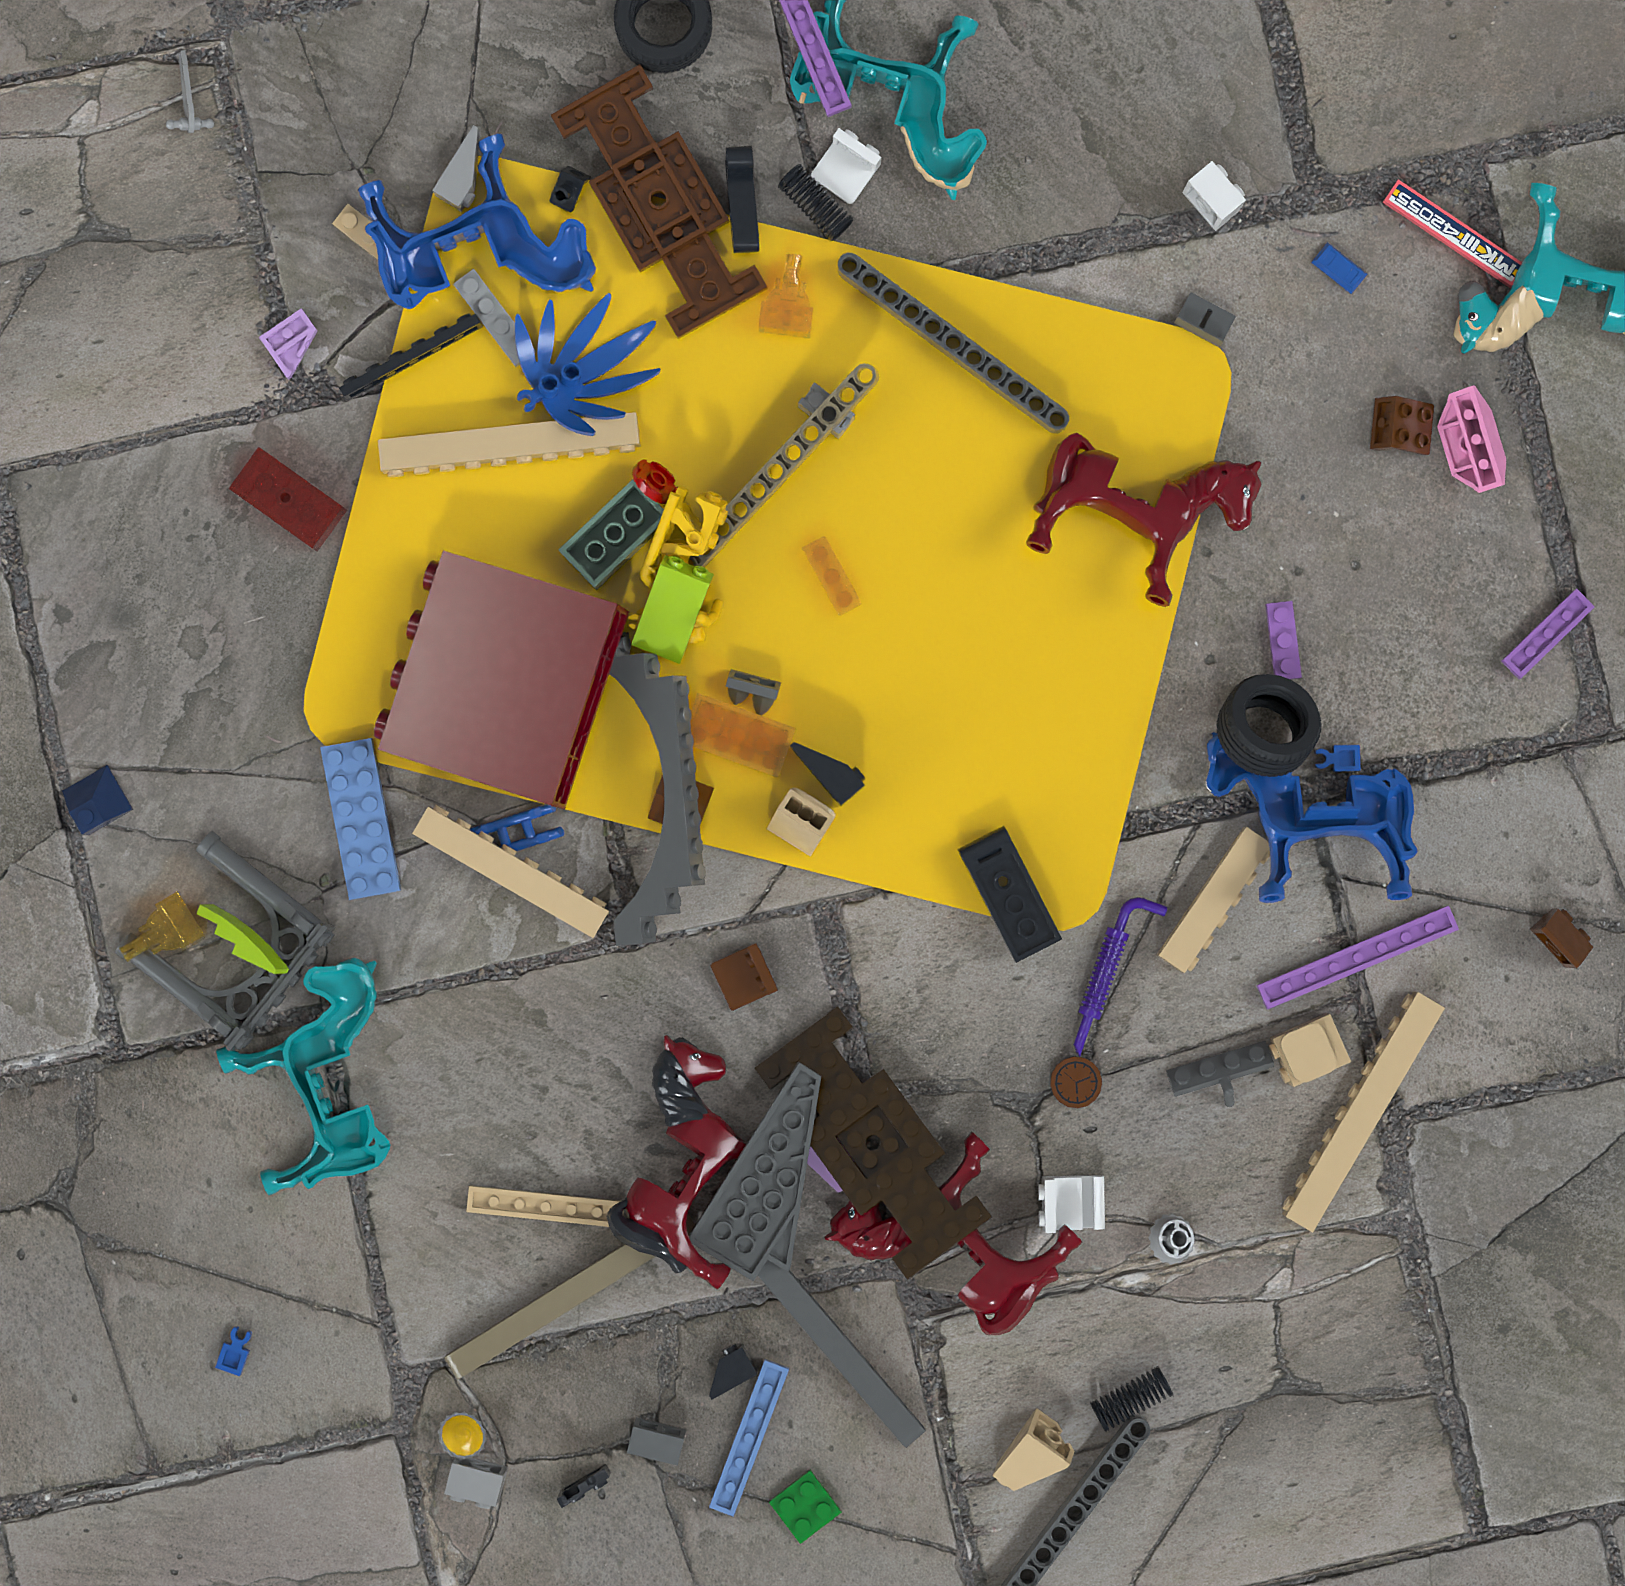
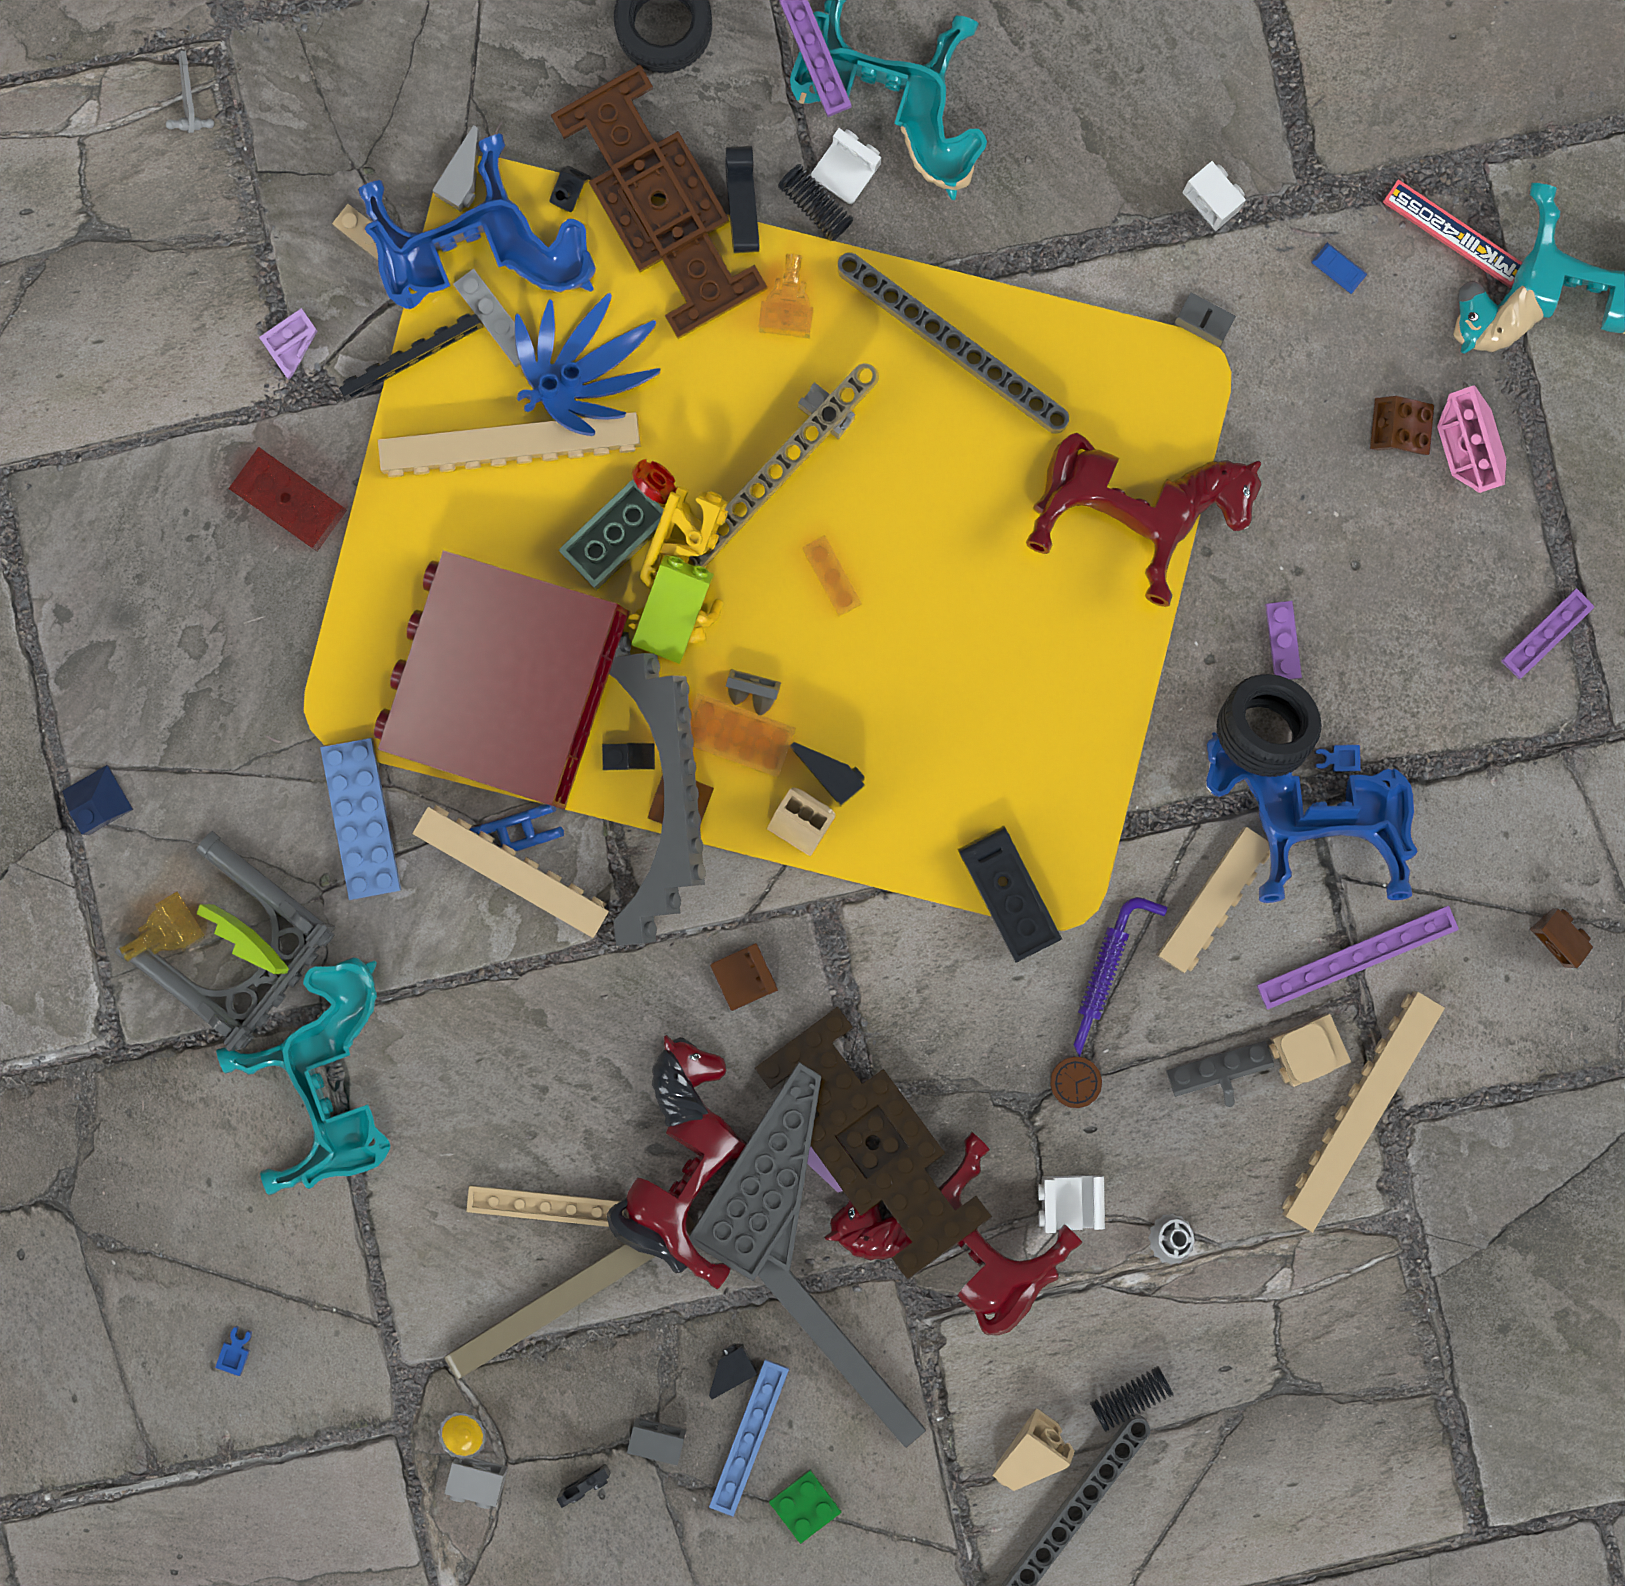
none -> black slope [602,743,655,771]

